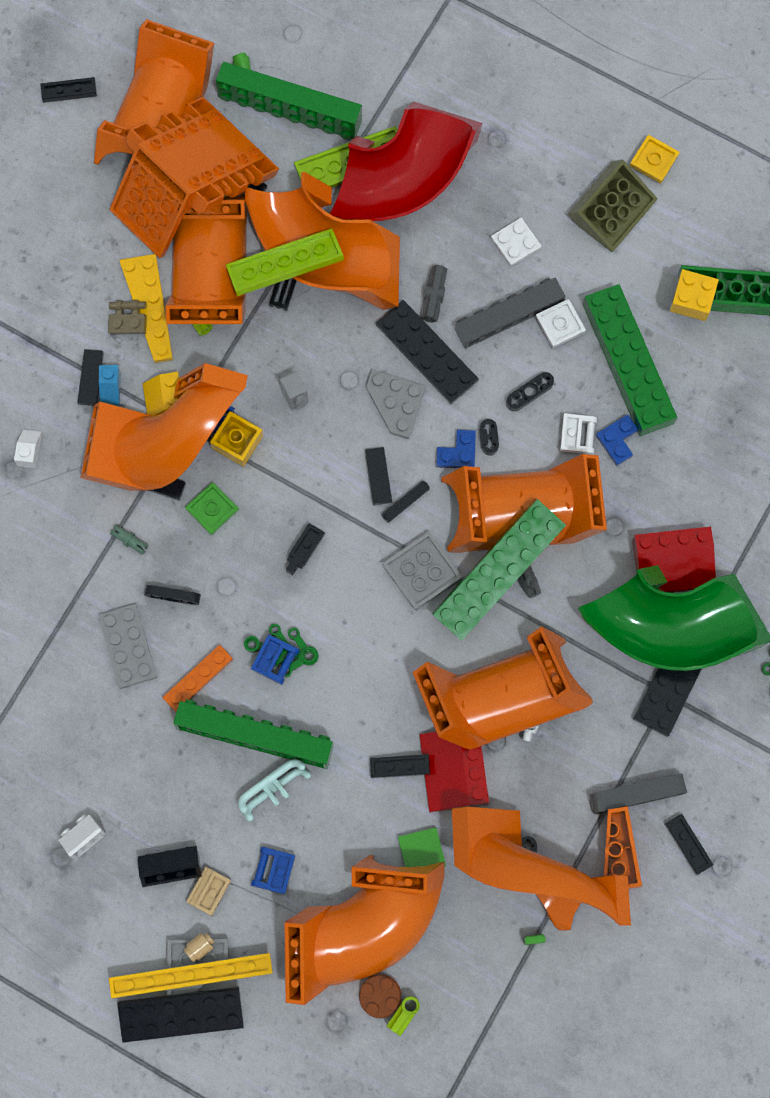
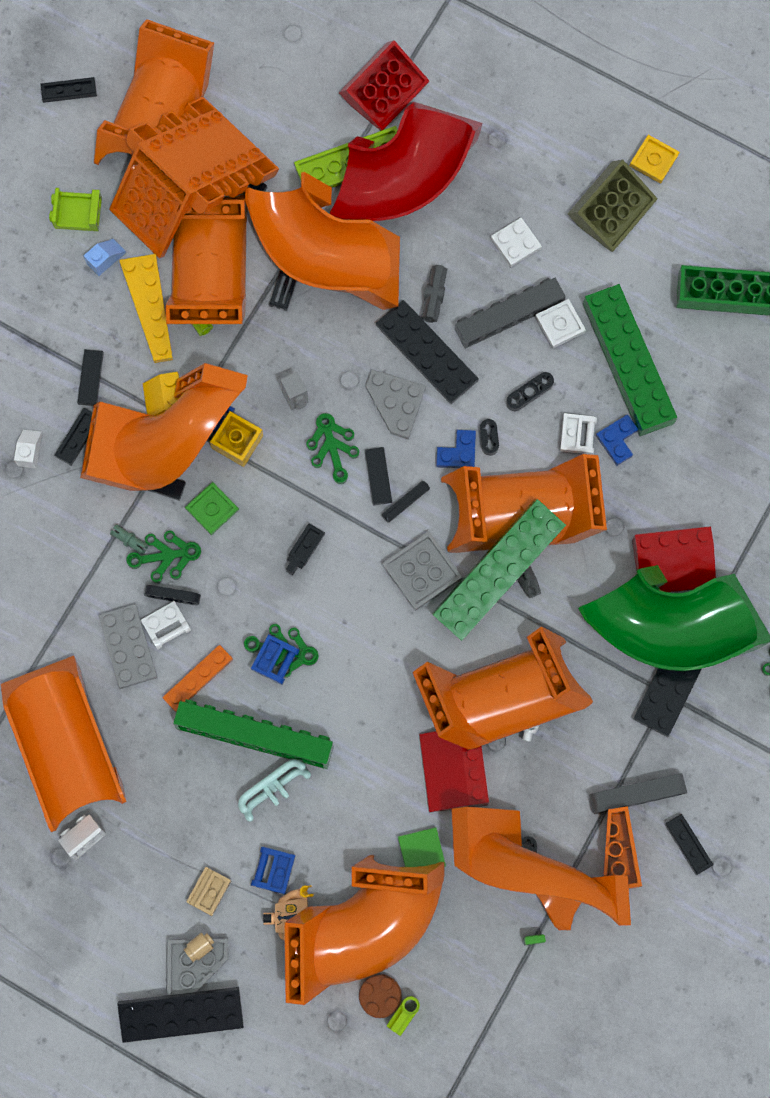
dark azure slope [99,365,121,407] -> none
dark tan plate [108,300,147,335] -> none
yellow plate [109,953,273,998] -> none
black brick [137,846,202,887] -> none
green brick [216,61,362,140] -> none
lime plate [226,228,344,296] -> none
bright green cone [232,53,251,70] -> none
black tile [370,754,430,778] -> none
yellow brick [670,269,719,321] -> none
none -> orange piece [1,656,127,832]
none -> lime panel [49,188,102,231]
none -> black plate [54,408,92,466]
none -> light blue slope [84,239,126,276]
none -> green plant [126,531,201,583]
none -> white plate [141,601,191,650]
none -> light nougat torso [263,885,314,941]
none -> green plant [306,413,359,484]
none -> red slope [339,40,429,131]

